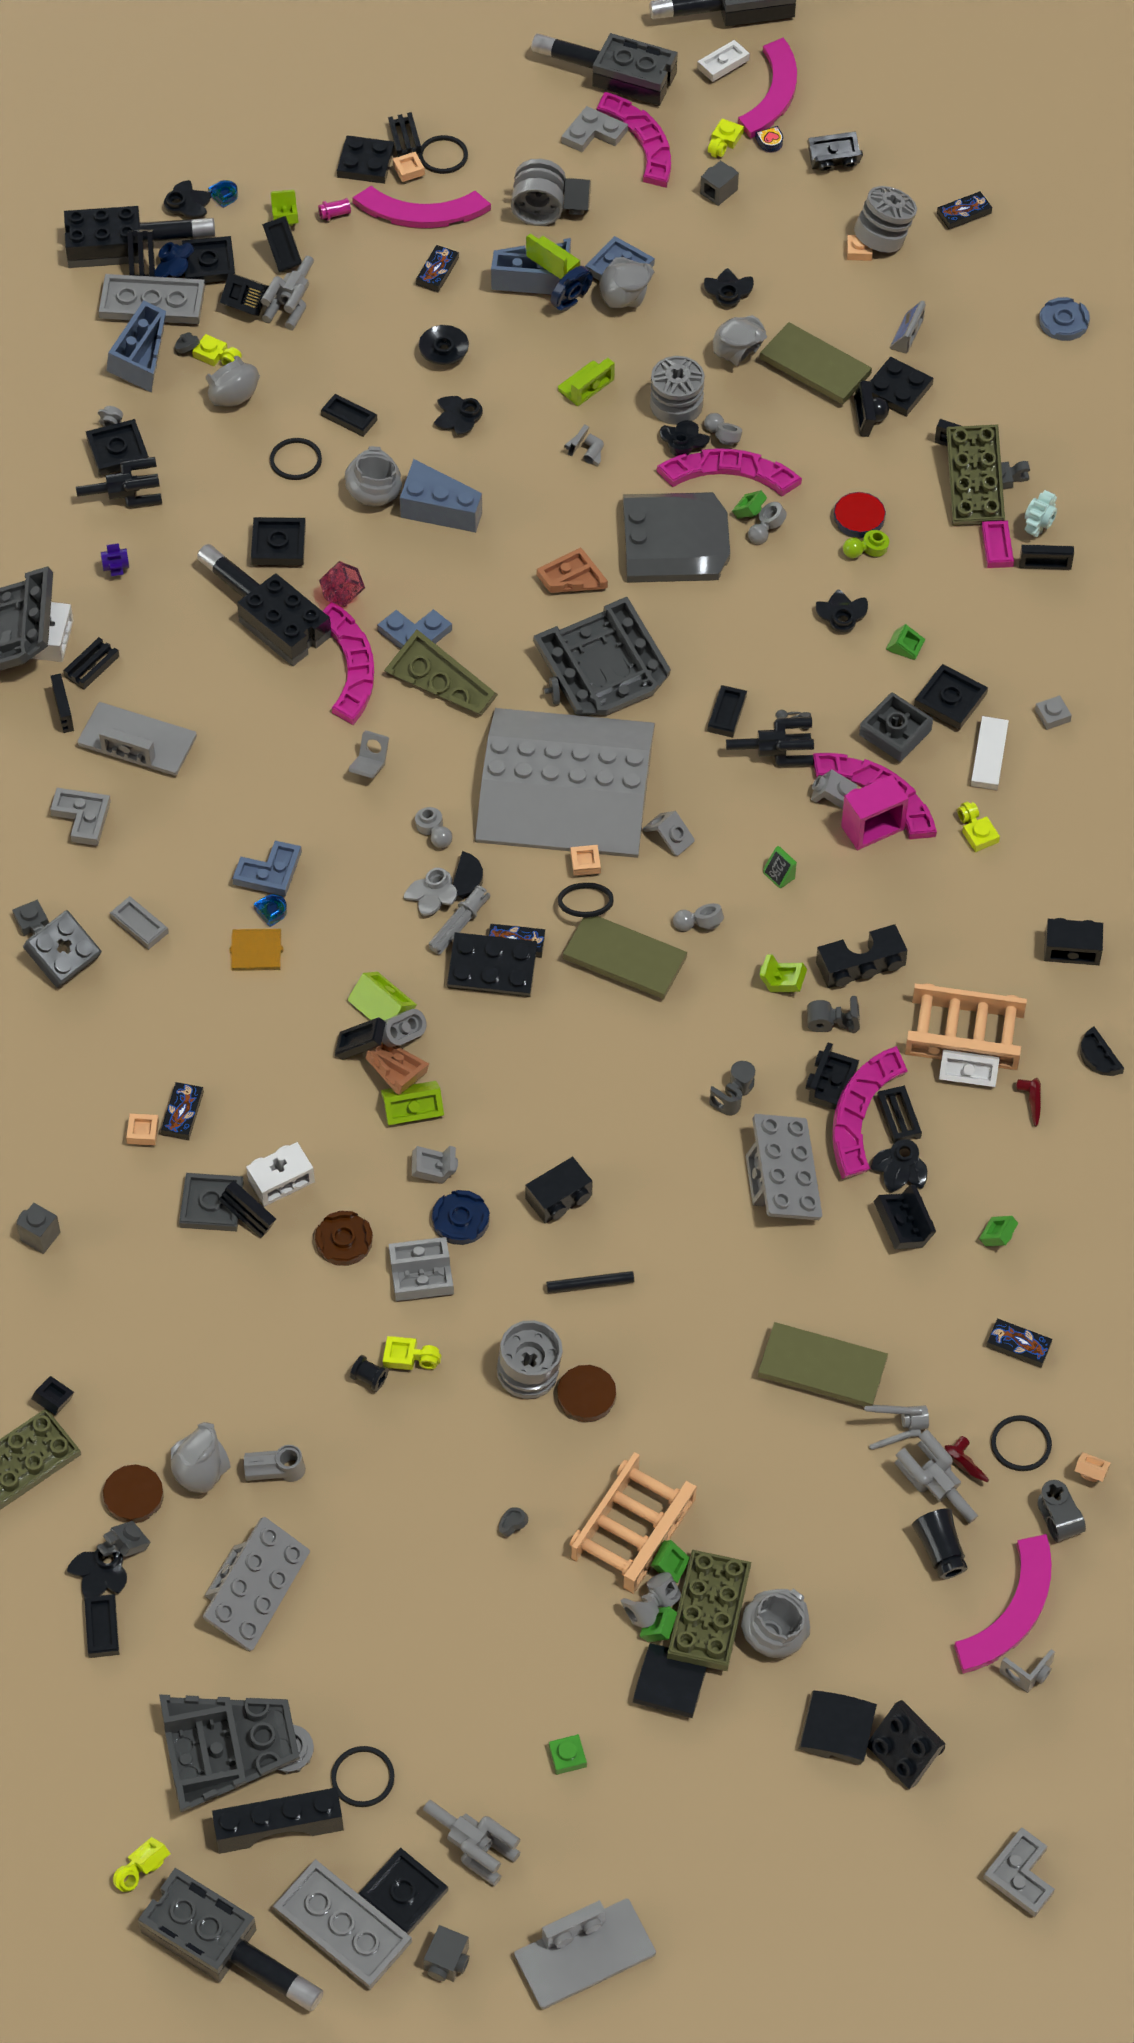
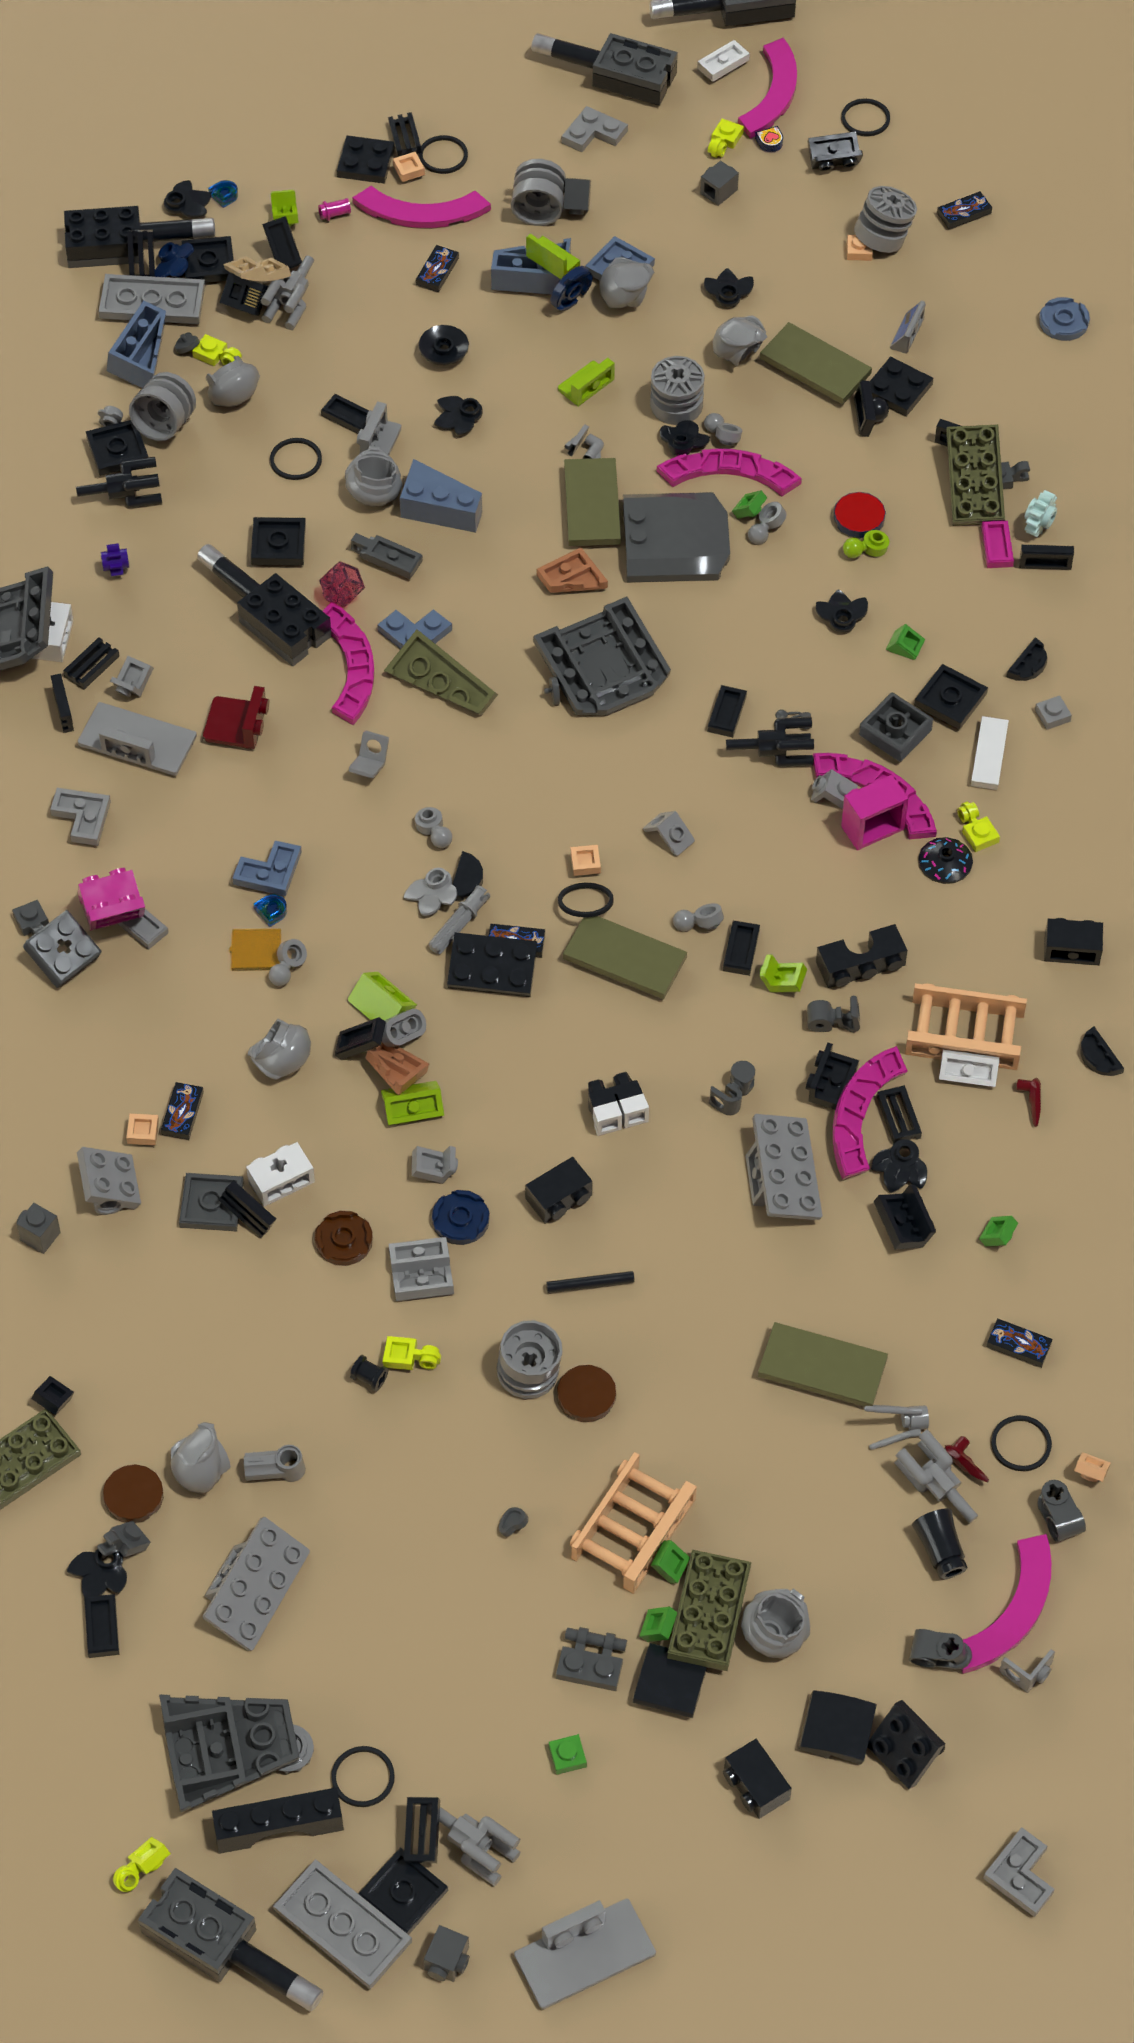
light grey slope [475,708,655,858] -> none
dark pink tile [597,92,671,188] -> none
light grey leg [621,1572,681,1628] -> none
slope [763,846,797,888] -> none
none -> light grey plate [77,1147,141,1215]
none -> dark pink bracket [78,868,145,931]
none -> light grey bracket [110,656,154,697]
none -> light grey wheel [129,372,196,441]
none -> dark red bracket [203,686,270,749]
none -> tan slope [223,256,291,281]
none -> light grey helmet [248,1019,311,1080]
none -> light grey plate [269,939,307,986]
none -> dark grey hinge [351,533,423,579]
none -> light grey bracket [357,401,402,455]
none -> black tile [404,1797,441,1863]
none -> dark grey plate [556,1627,627,1691]
none -> olive tile [564,458,621,546]
none -> hips [588,1072,649,1136]
none -> black tile [723,920,760,976]
none -> black brick [723,1738,792,1819]
none -> black piece [841,98,890,137]
none -> dark grey piece [909,1629,972,1669]
none -> black dish [918,837,973,884]
none -> black tile [1006,637,1047,681]

